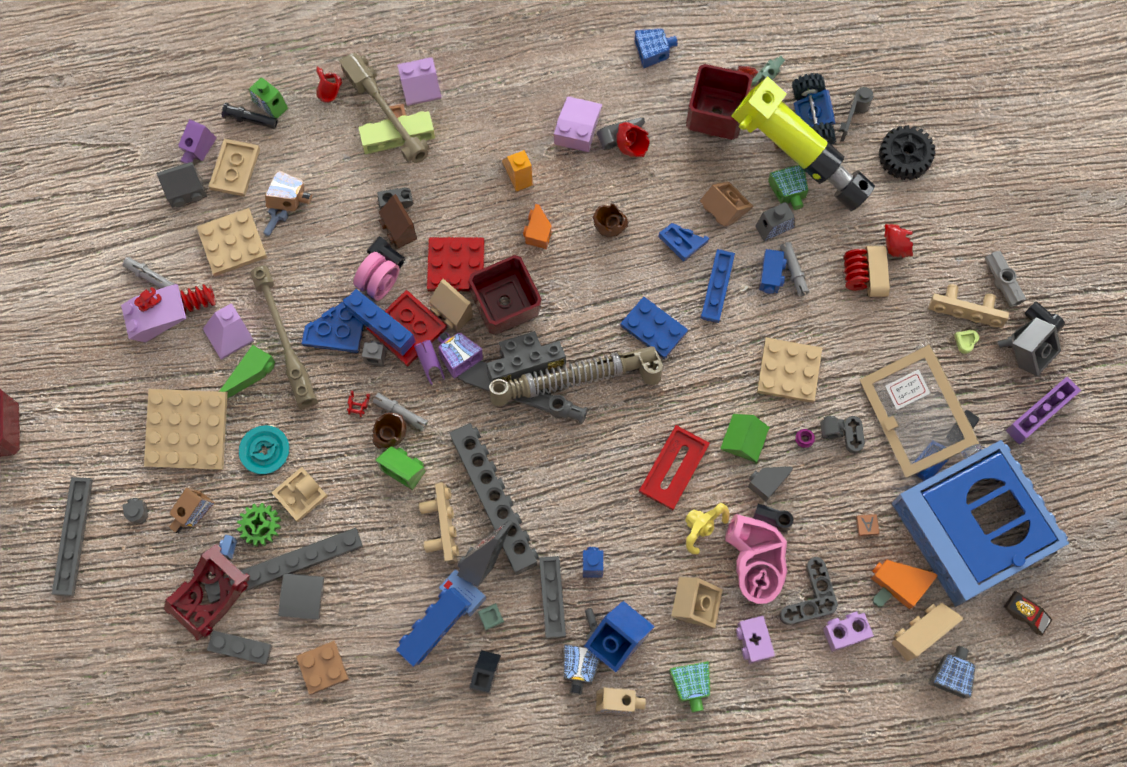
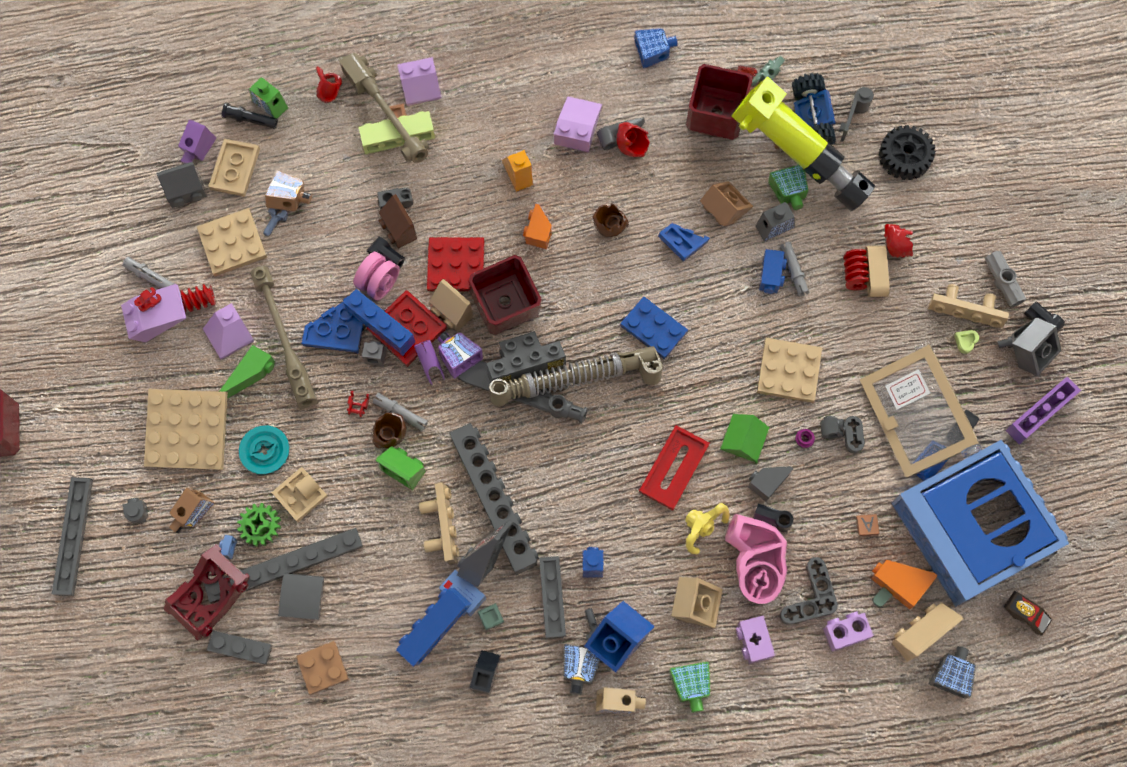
blue plate [701,249,735,323] -> none

